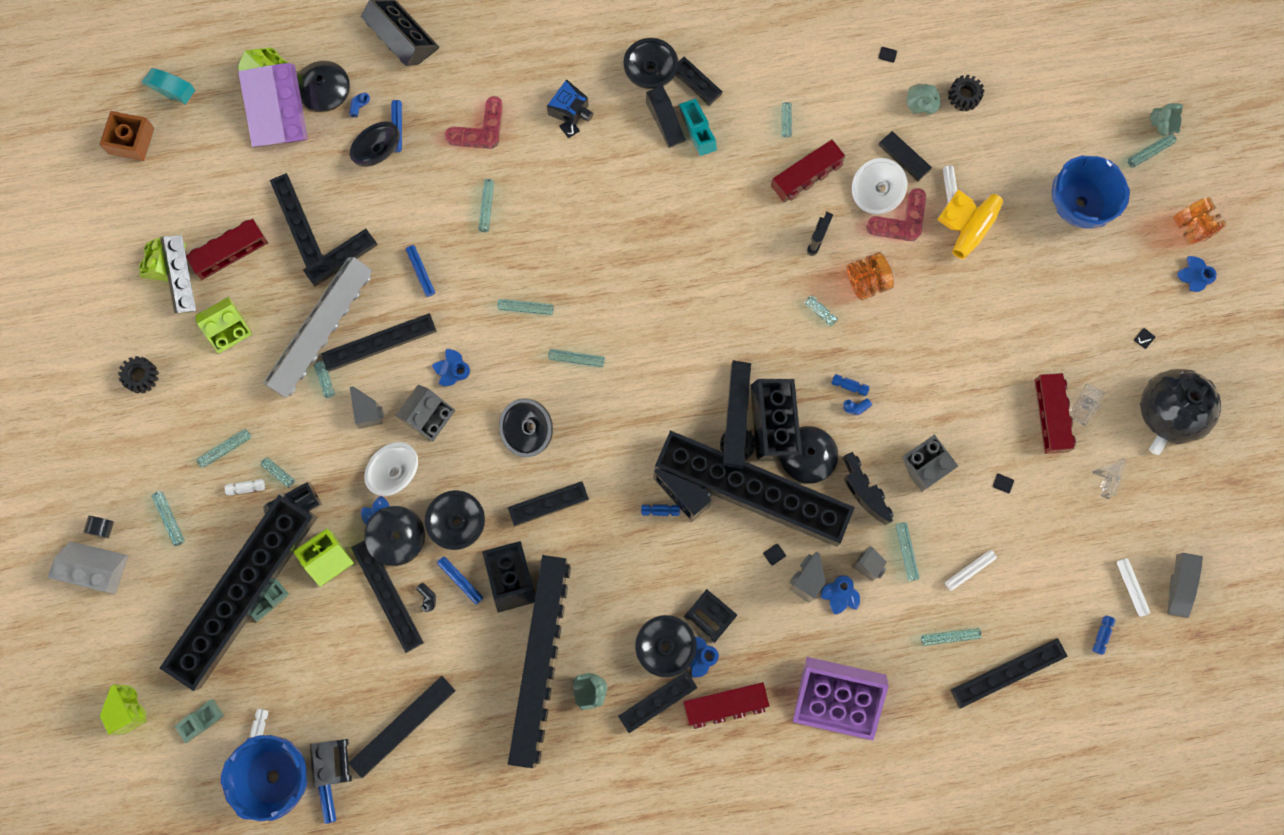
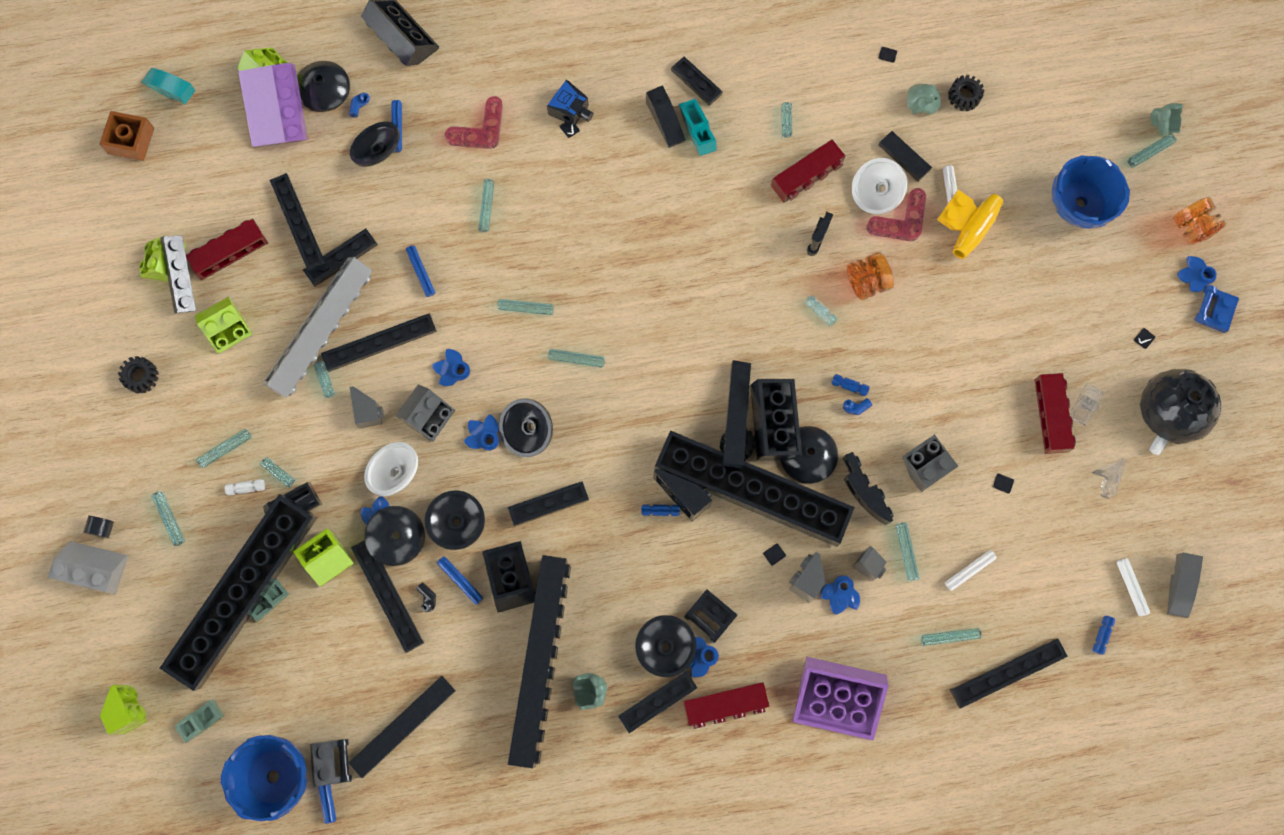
white axle [249,709,268,737] -> none
black dish [623,38,678,89] -> none
none -> blue plate [464,414,499,451]
none -> blue plate [1194,285,1239,333]

